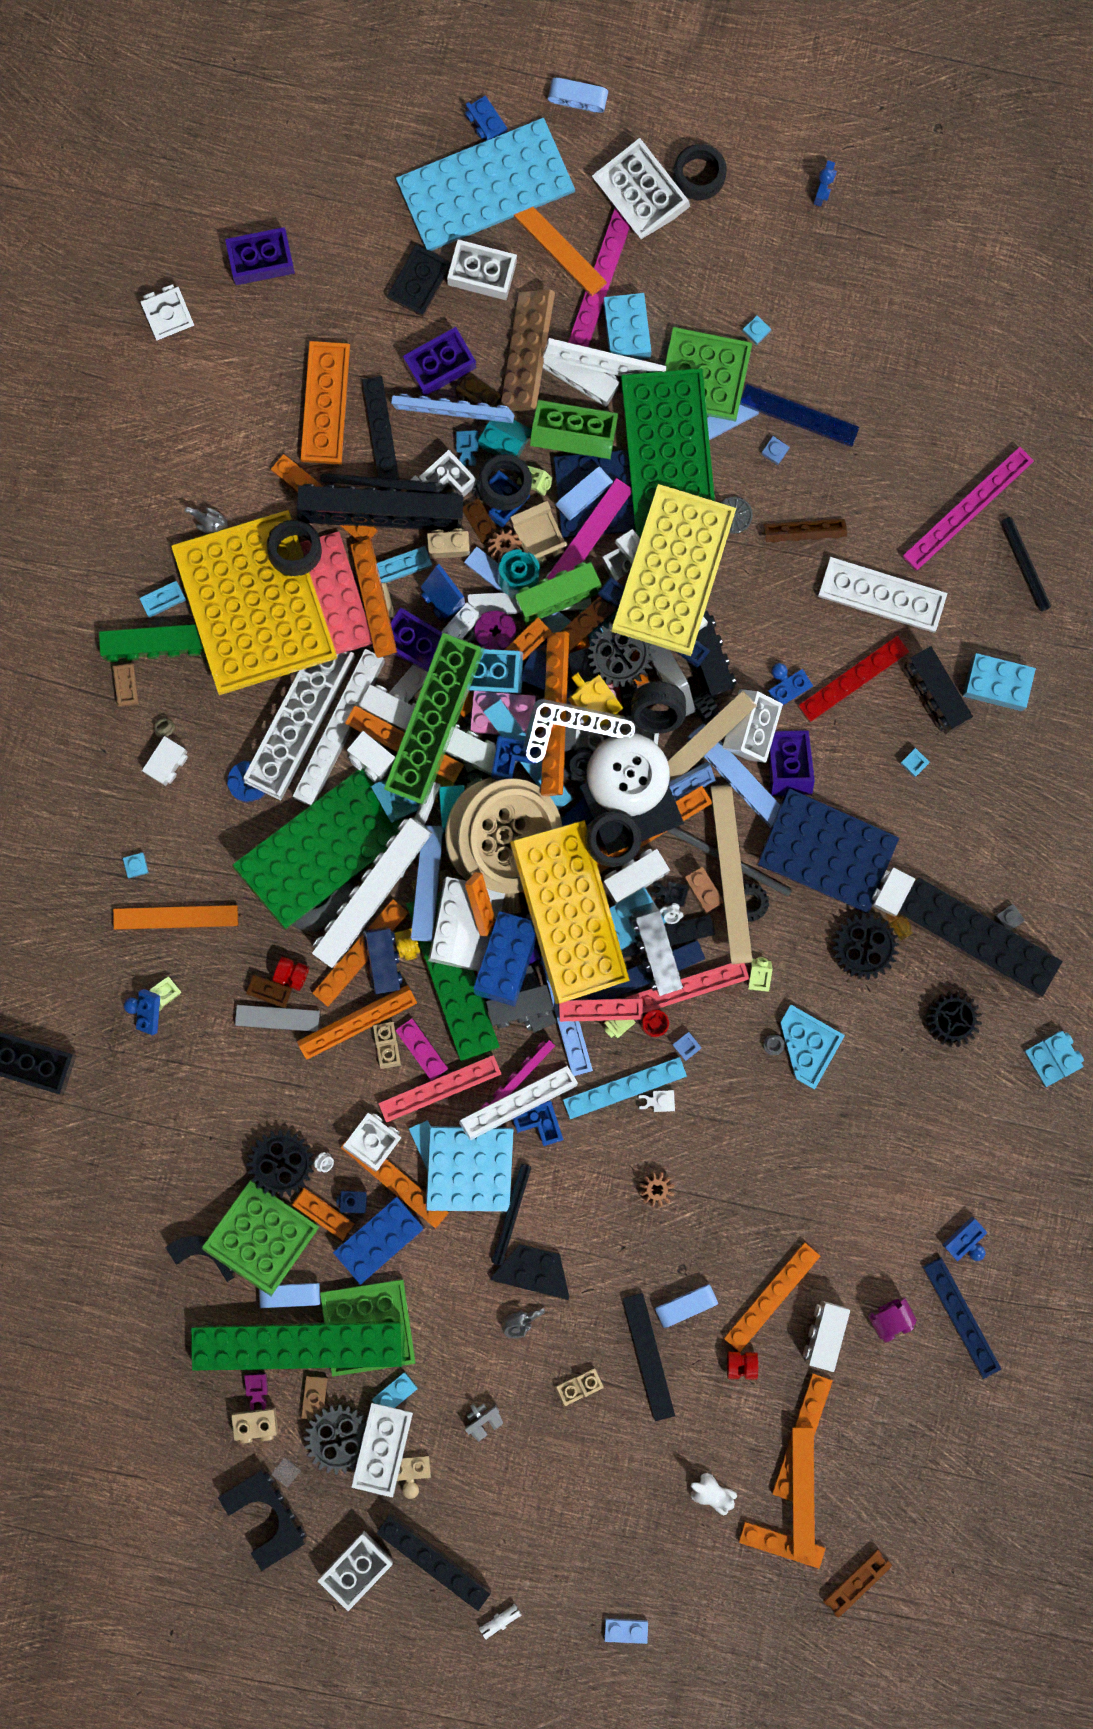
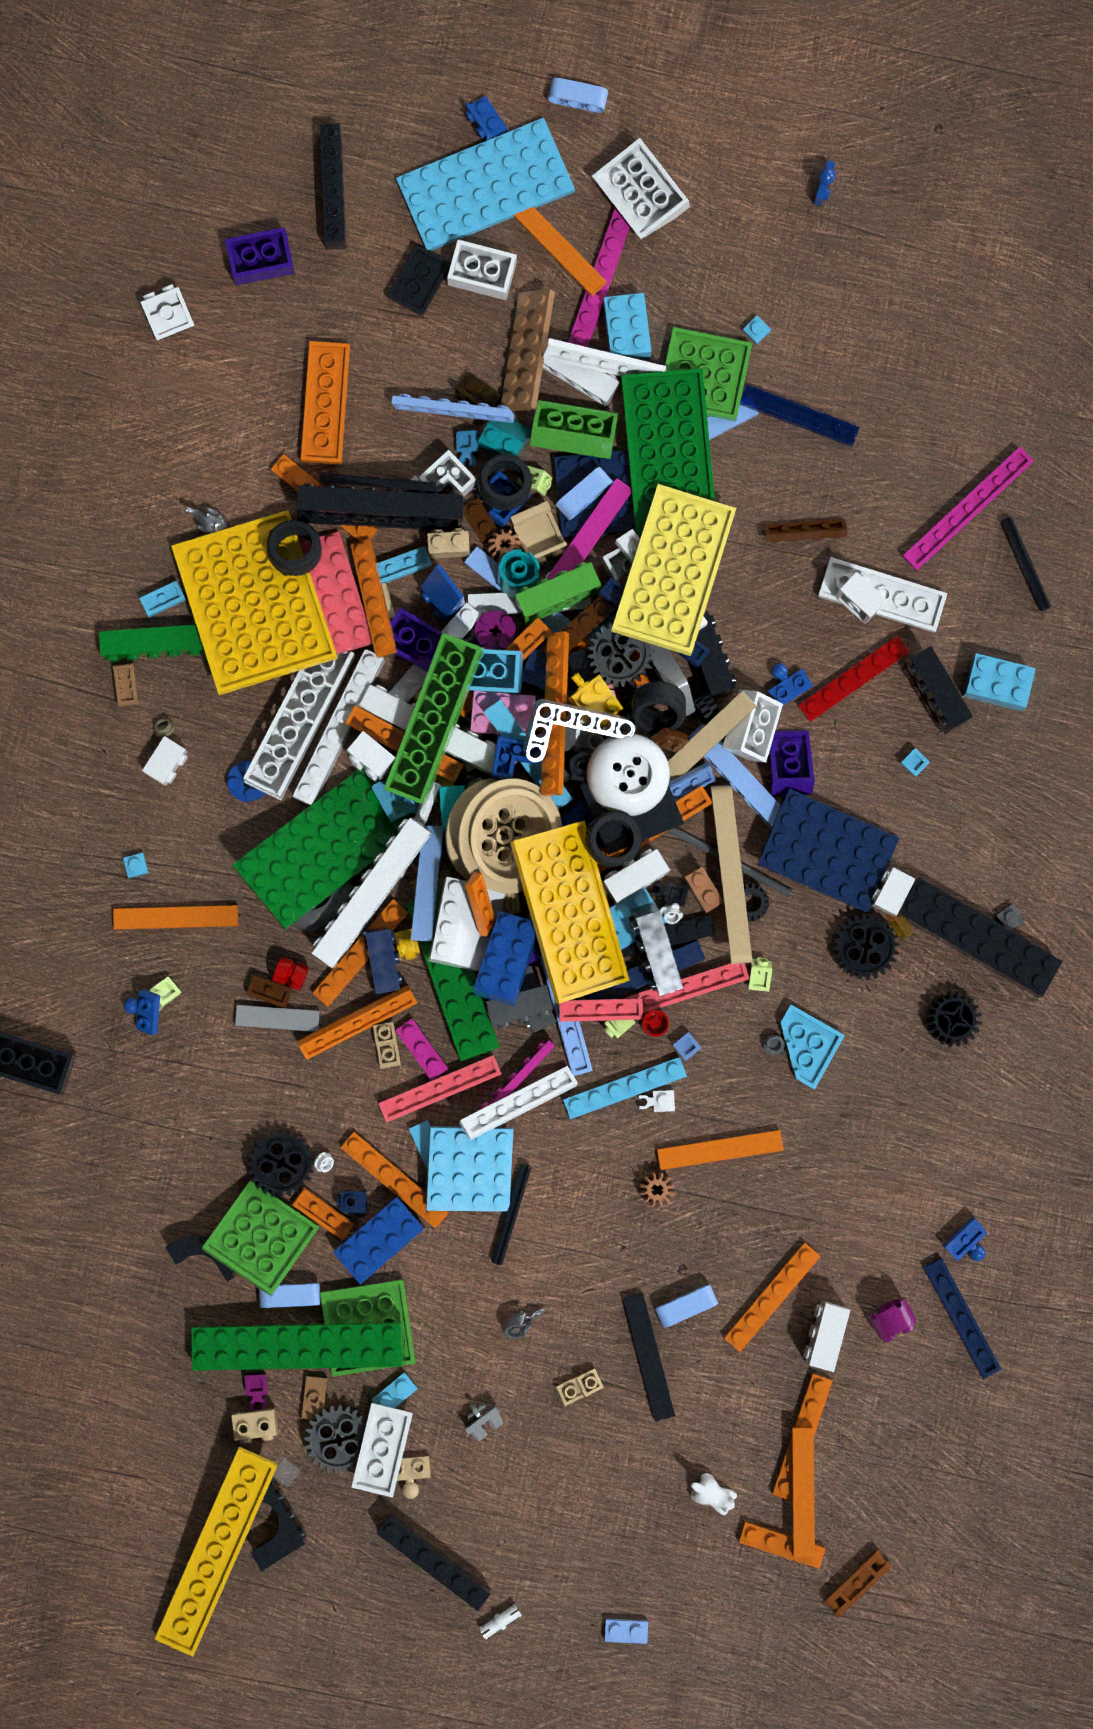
white brick [318,1531,394,1611] -> none
white plate [343,1113,401,1172] -> none
black plate [362,376,401,492] -> none
dark purple brick [403,327,476,396] -> none
black wing [491,1244,569,1300] -> none
blue brick [513,1100,563,1146] -> none
black tyre [673,144,727,201] -> none
dark grey wheel [721,497,753,534] -> none
red wheel [727,1352,758,1380] -> none
medium blue plate [761,436,790,465] -> none
medium azure plate [1024,1031,1084,1087] -> none
none -> yellow plate [154,1447,278,1657]
none -> black brick [320,123,347,250]
none -> reddish brown plate [649,728,690,752]
none -> orange tile [657,1130,784,1170]
none -> white brick [835,571,887,624]

